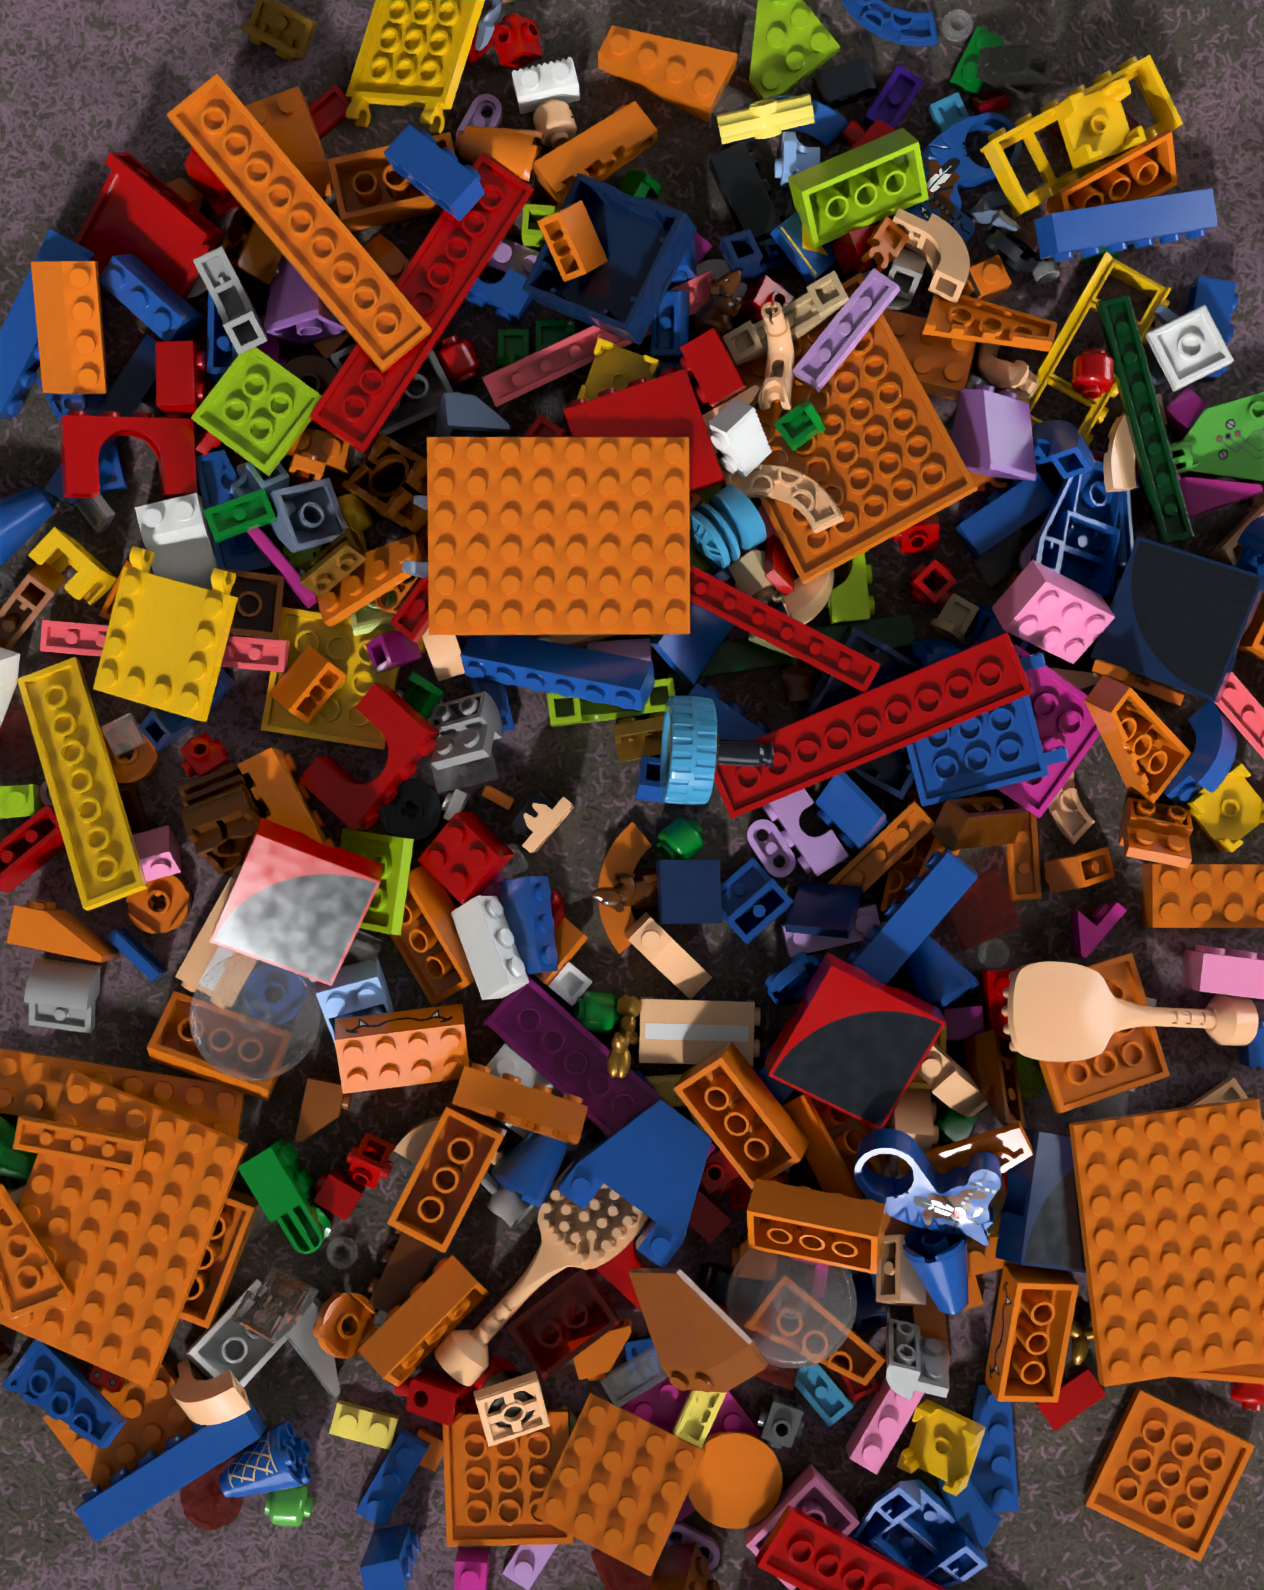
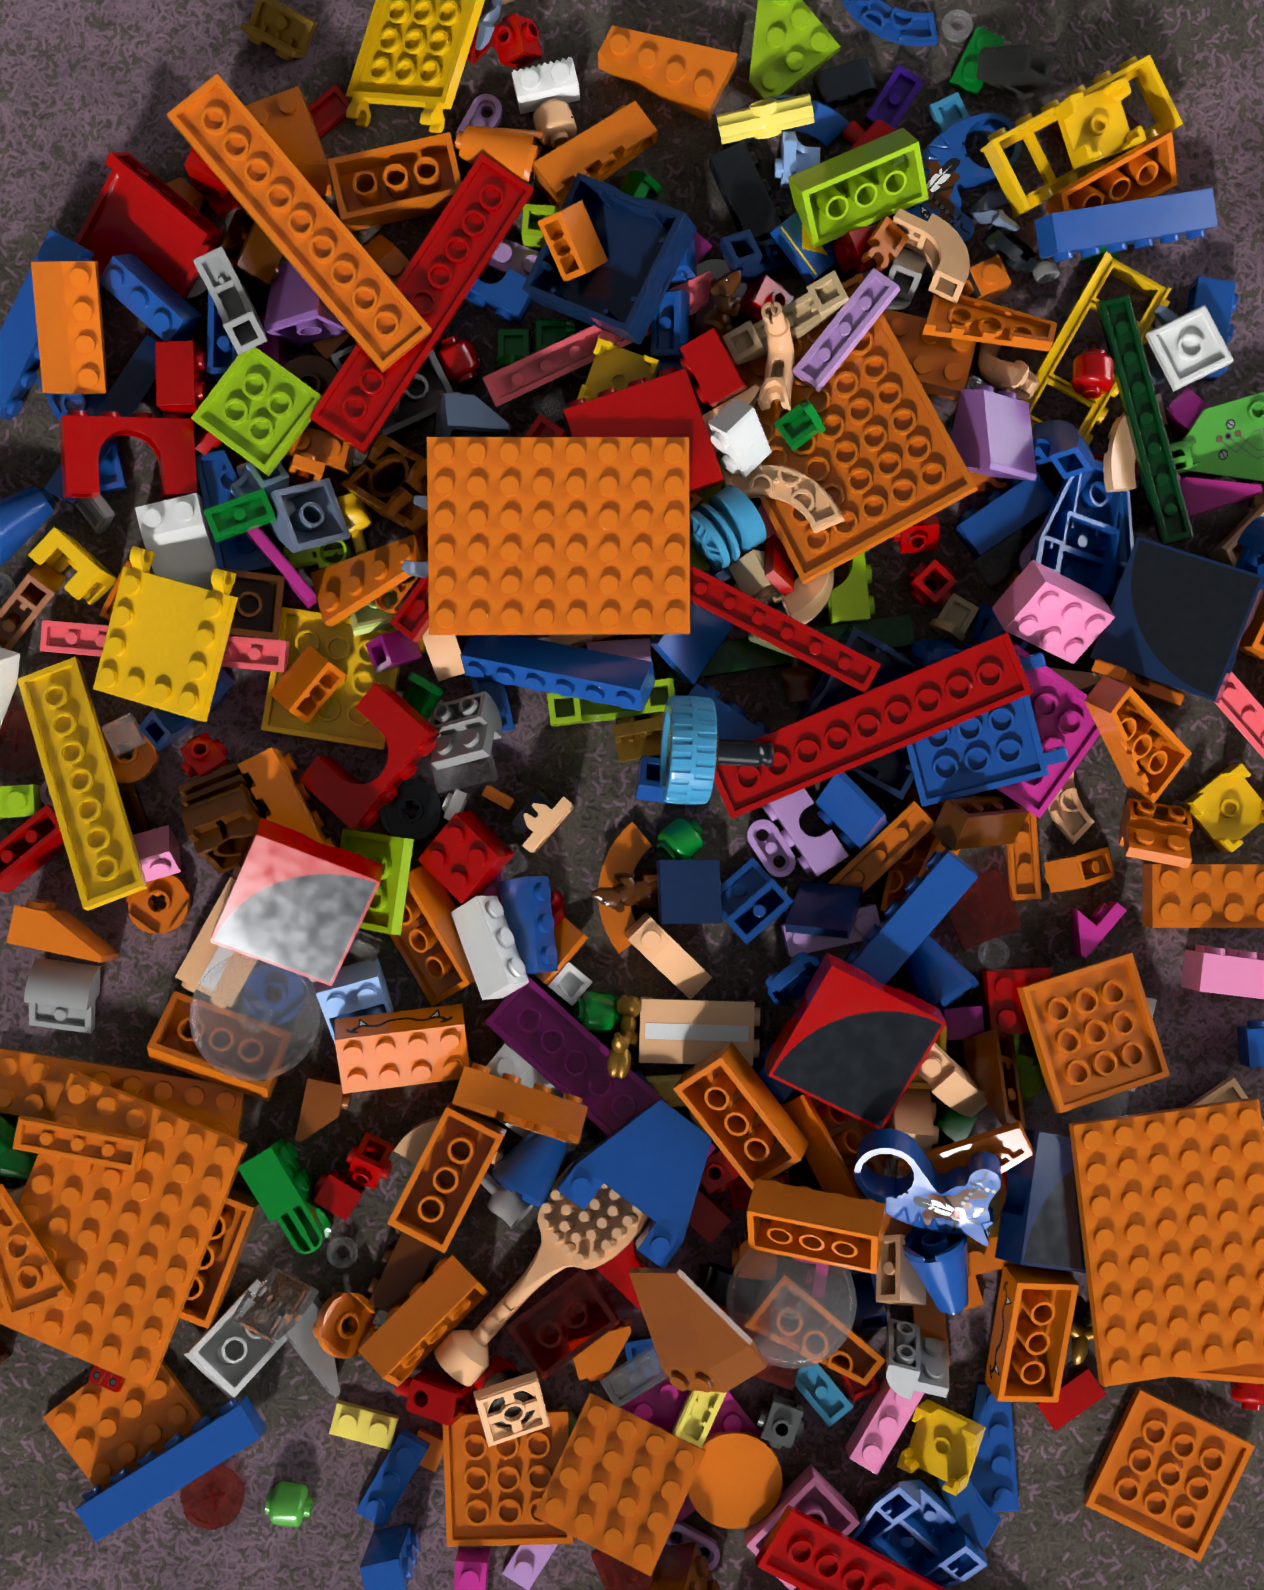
blue wing [2,1339,127,1448] -> none
blue tile [106,928,167,981] -> none
light nougat arch [169,1358,250,1425] -> none
blue cone [219,1420,312,1498] -> none
pearl gold bracket [299,528,367,597] -> none
blue brick [384,124,485,221] -> none
dark red tile [968,88,1010,115] -> none
light nougat piece [1002,961,1258,1062] -> none
blue arch [1163,700,1237,805] -> none

